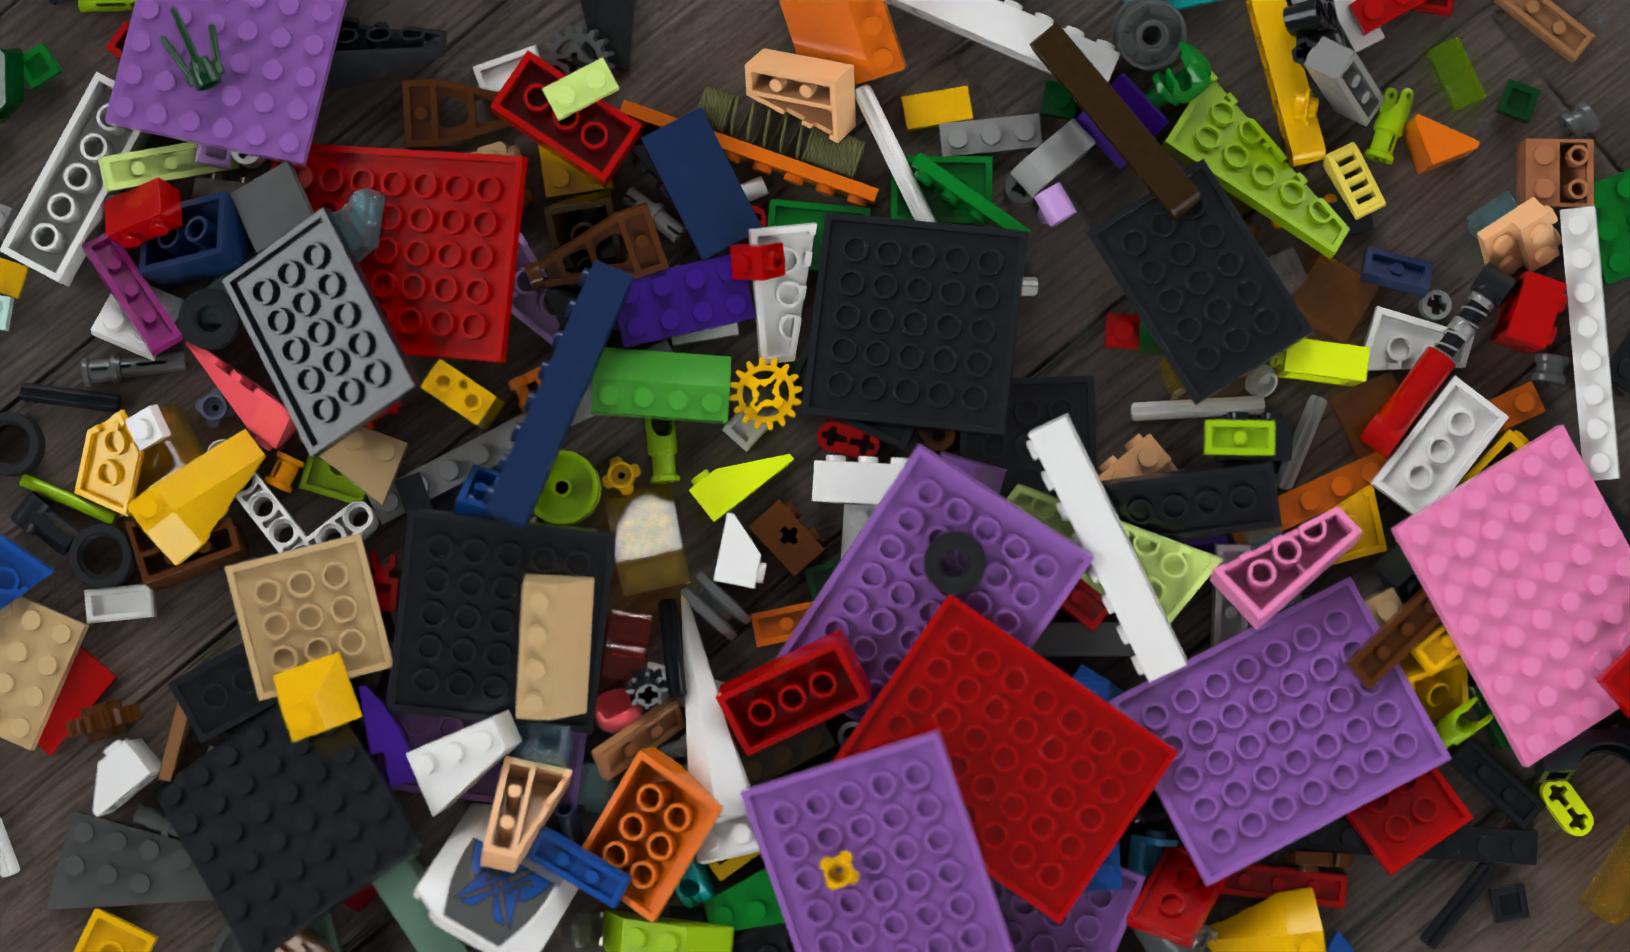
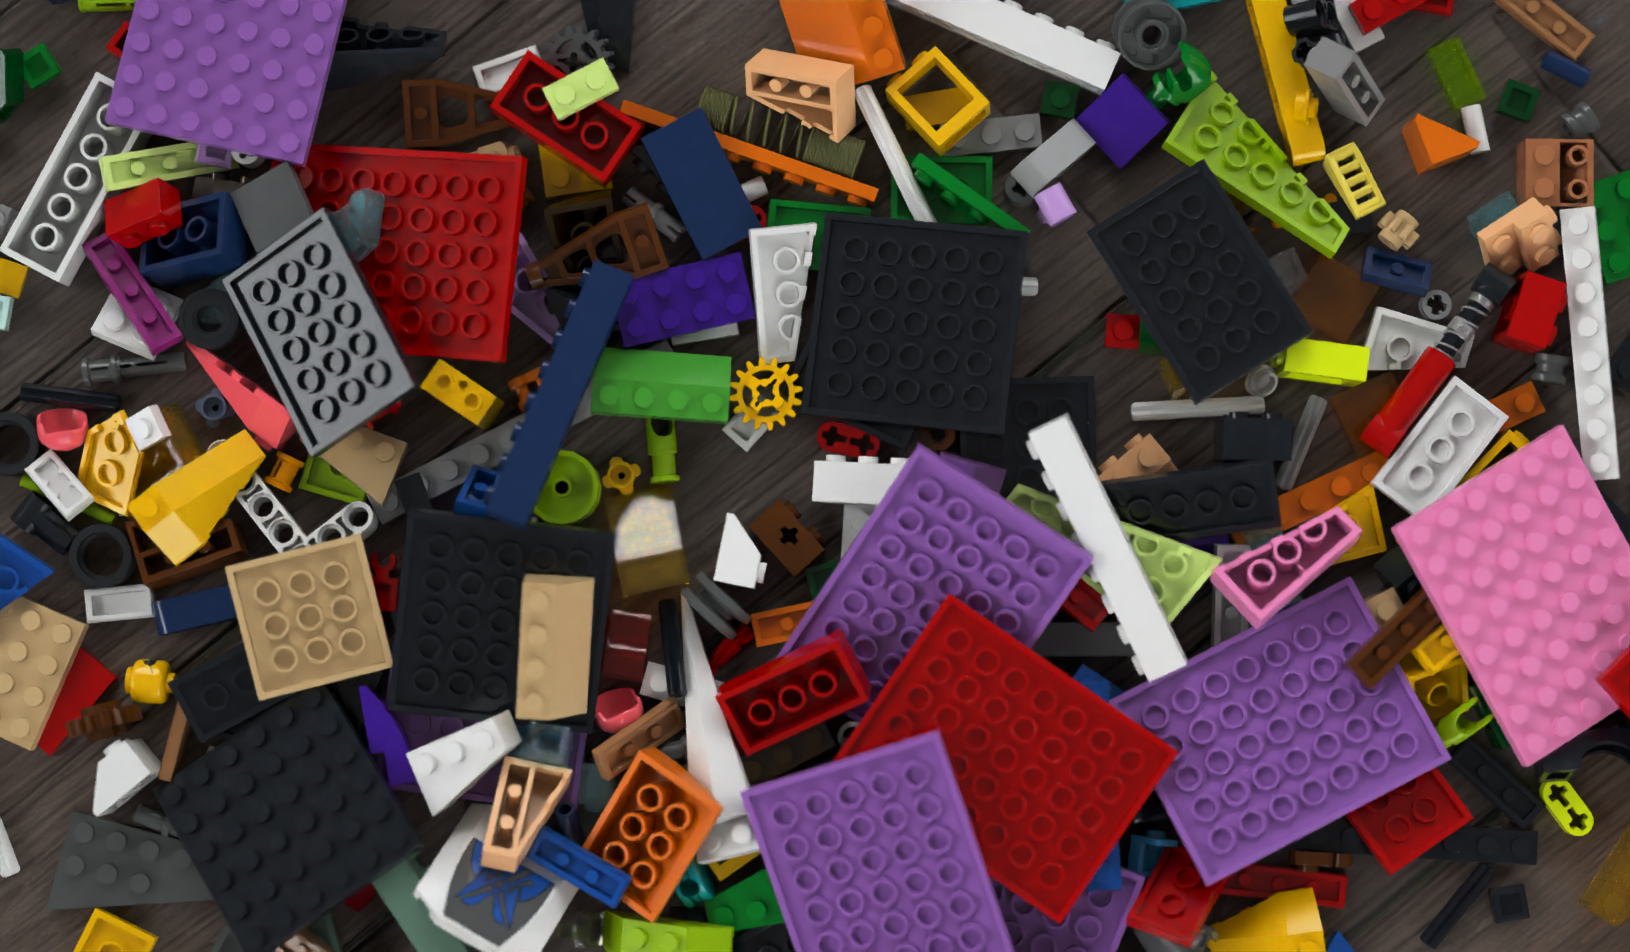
dark green plant [160,7,225,91] -> none
yellow slope [273,652,363,742] -> none
black gear [624,664,668,709] -> none
neon yellow slope [689,454,794,523] -> none
red bracket [730,242,785,281] -> none
yellow plate [820,851,860,890] -> none
black tyre [924,531,987,594] -> none
dark brown beam [1029,23,1203,220] -> none
lime plate [1204,420,1275,456] -> none
lime piece [1365,87,1414,164] -> none
none -> white plate [24,449,95,522]
none -> coral hair [37,408,89,452]
none -> yellow head [125,659,178,704]
none -> dark blue beam [152,585,238,636]
none -> red axle [708,623,754,676]
none -> yellow window [885,46,991,157]
none -> tan gear [1377,209,1420,251]
none -> white axle [1460,104,1490,155]
none -> dark blue axle [1539,49,1592,88]

